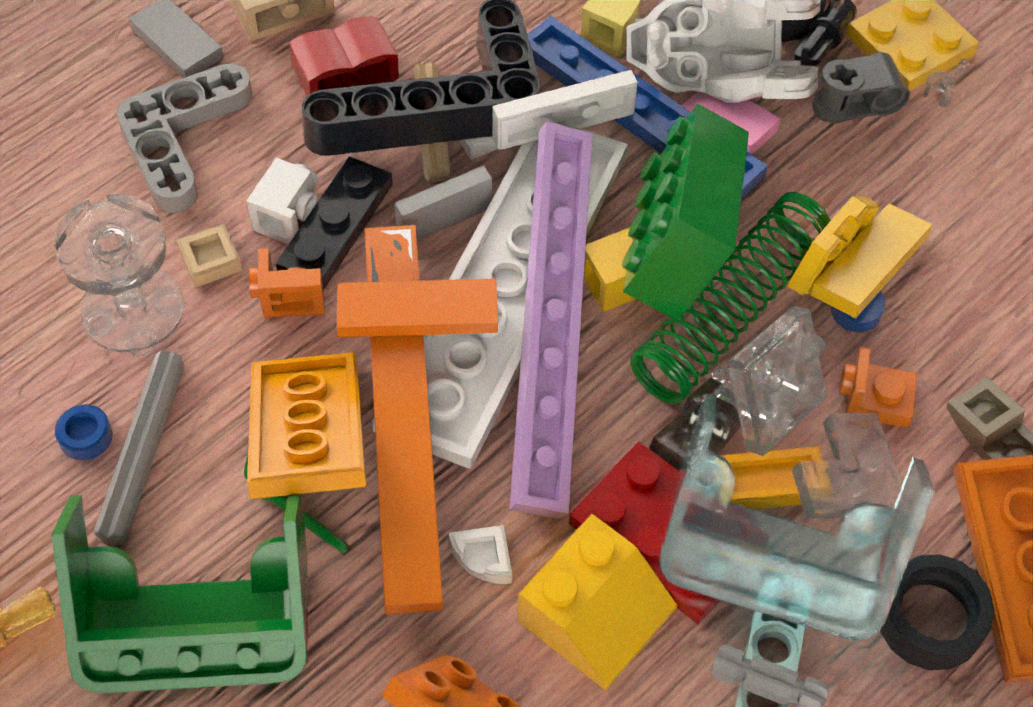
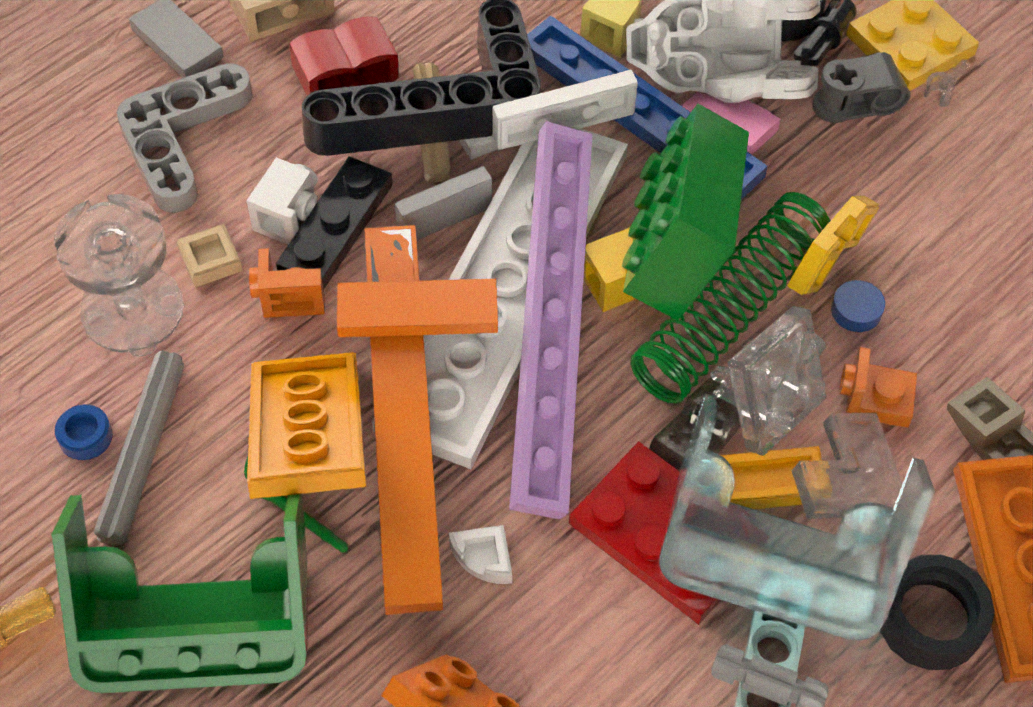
yellow slope [517,514,677,691] -> none
yellow tile [811,203,932,319] -> none

